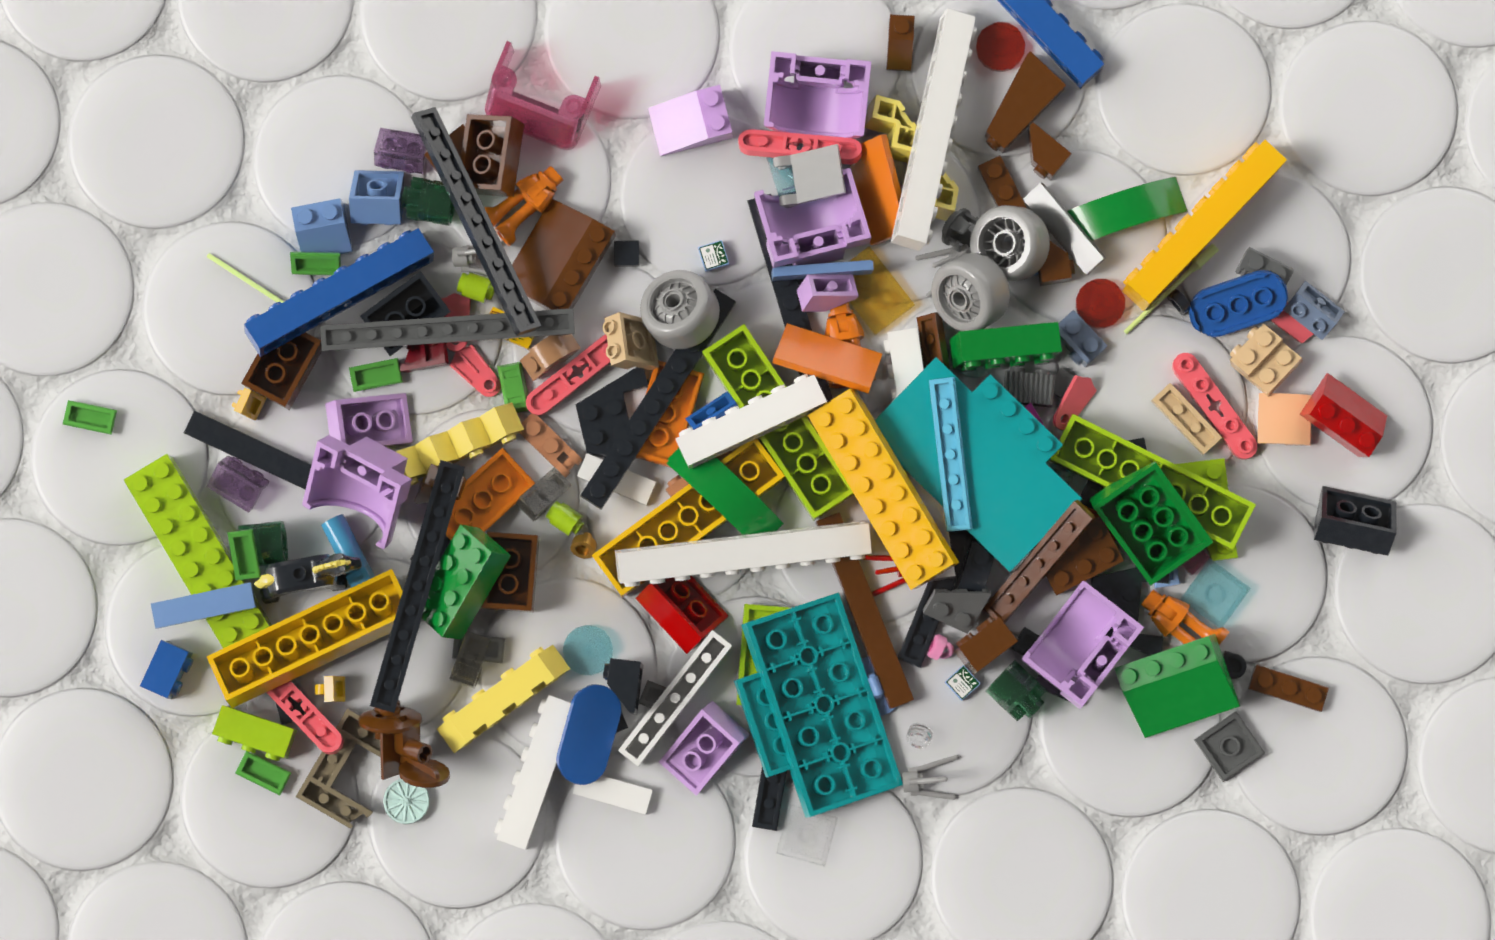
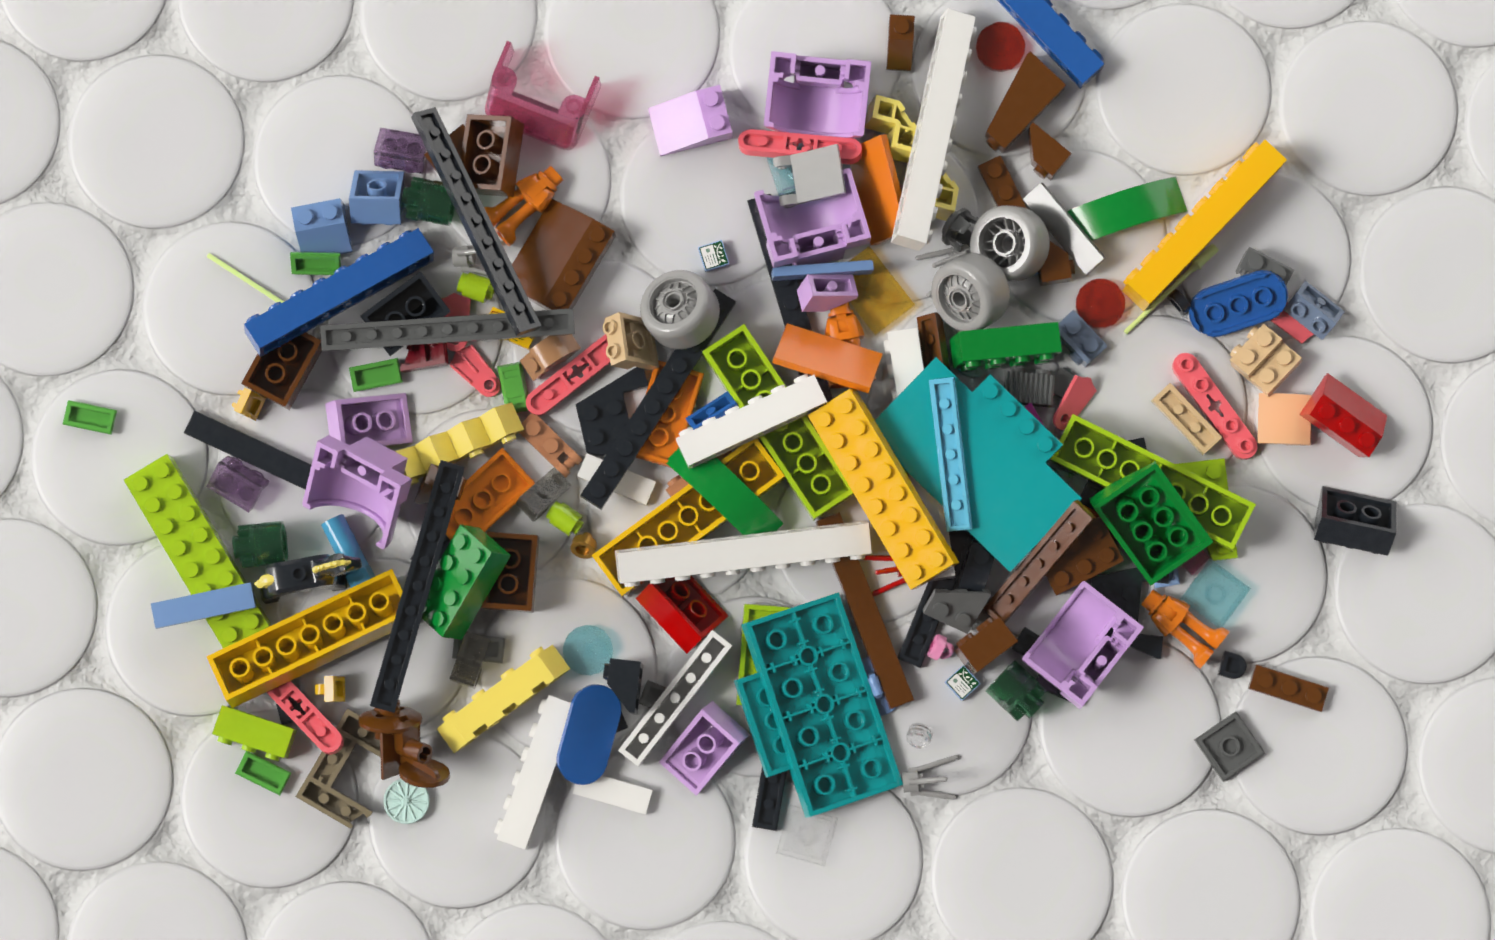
blue brick [140,640,193,699] -> none
bright green tile [227,529,261,580] -> none
black tile [614,240,640,267] -> none
green slope [1114,634,1240,738] -> none

